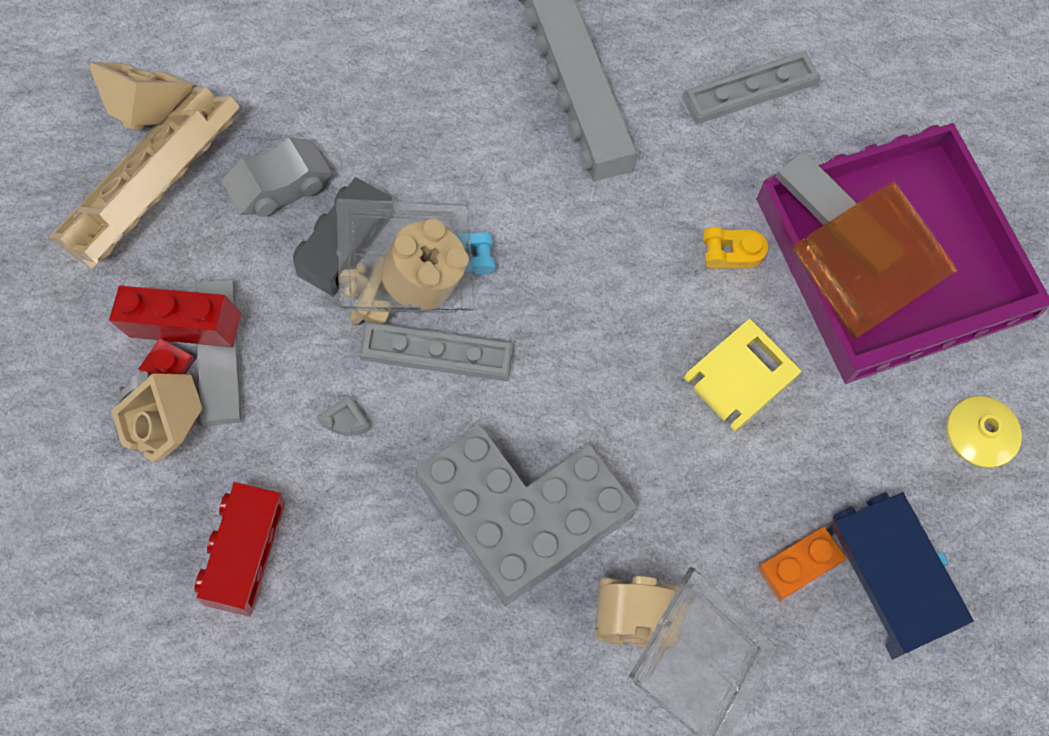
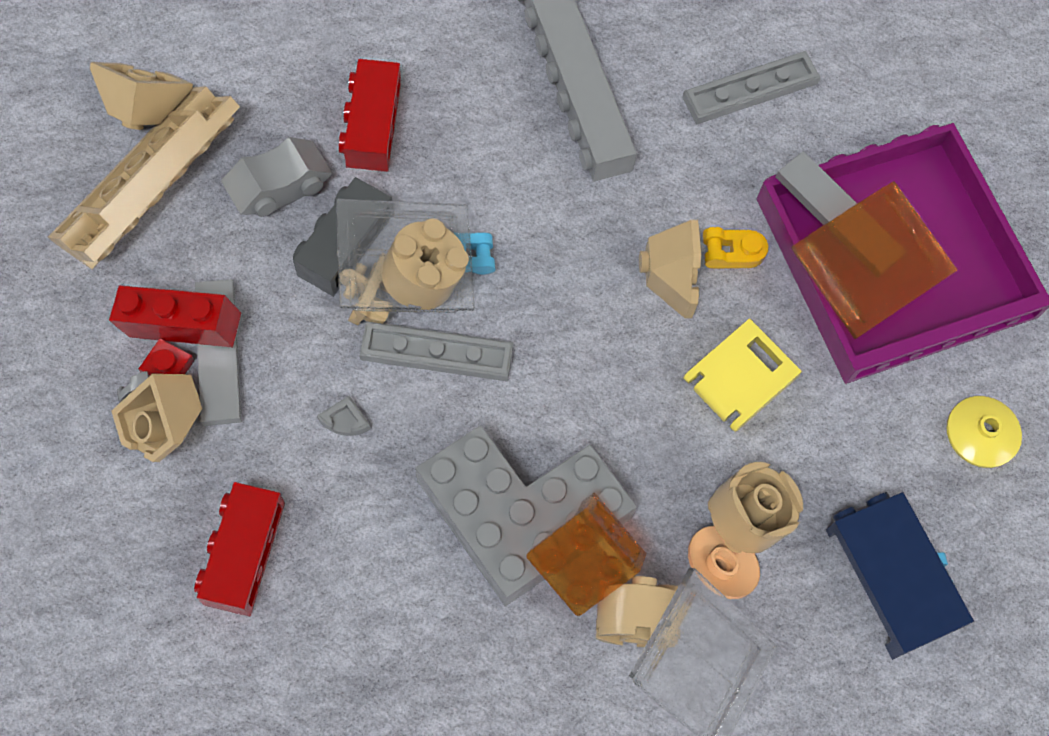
orange plate [757,526,846,602] -> none
none -> red brick [339,59,401,172]
none -> clear orange bracket [526,492,647,616]
none -> tan slope [639,220,701,319]
none -> light nougat dish [688,526,760,599]
none -> tan brick [708,462,803,553]

